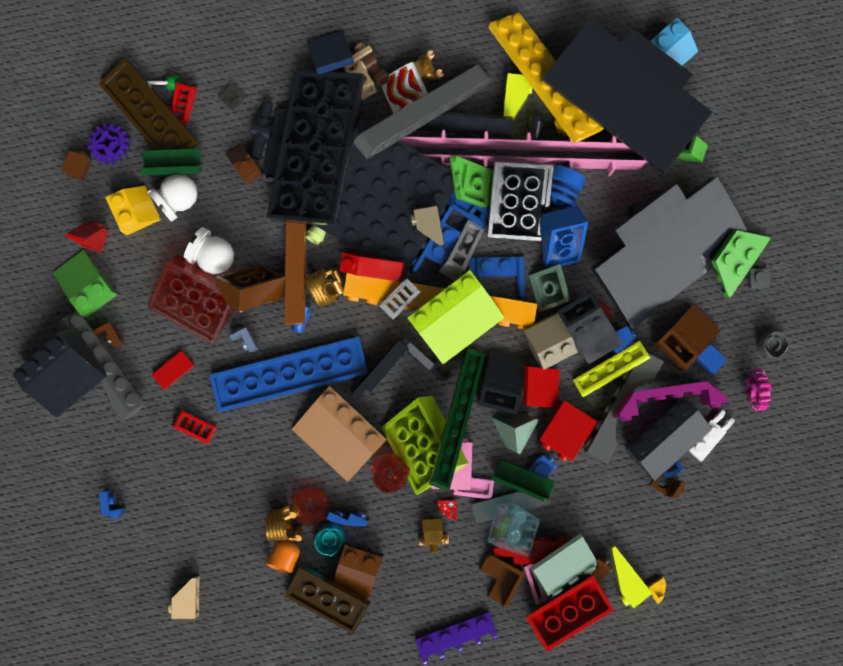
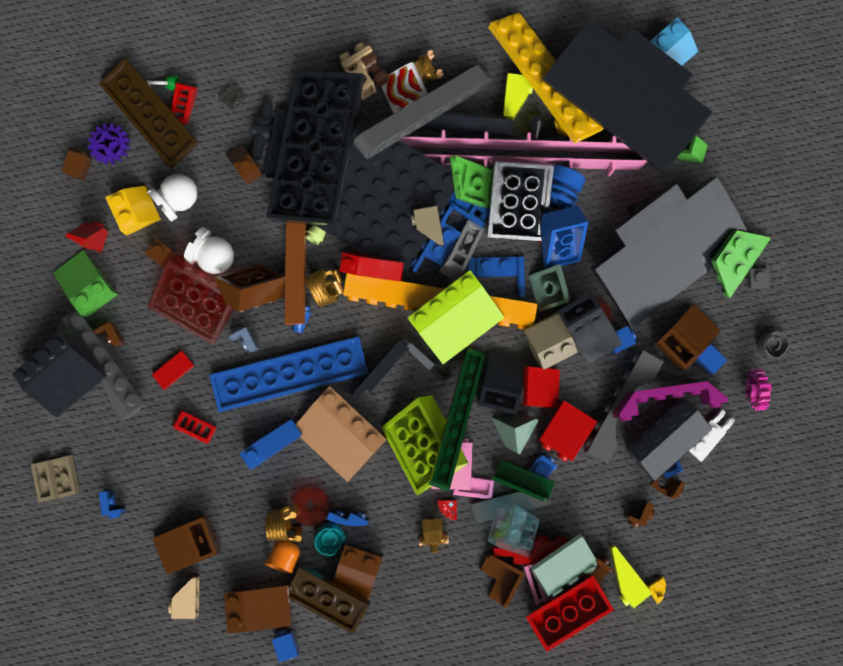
dark green panel [141,148,202,176] -> none
dark blue tile [307,31,355,74] -> none
clear red plate [371,453,410,493] -> none
light grey slope [380,278,421,320] -> none
dark purple hinge [415,611,498,665] -> none
neon yellow tile [573,341,650,397] -> none
none -> dark tan slope [31,455,80,503]
none -> reddish brown brick [145,238,176,268]
none -> reddish brown slope [153,516,222,575]
none -> reddish brown slope [224,585,292,633]
none -> blue slope [239,419,302,470]
none -> blue brick [272,629,300,663]
none -> reddish brown bracket [624,501,655,528]

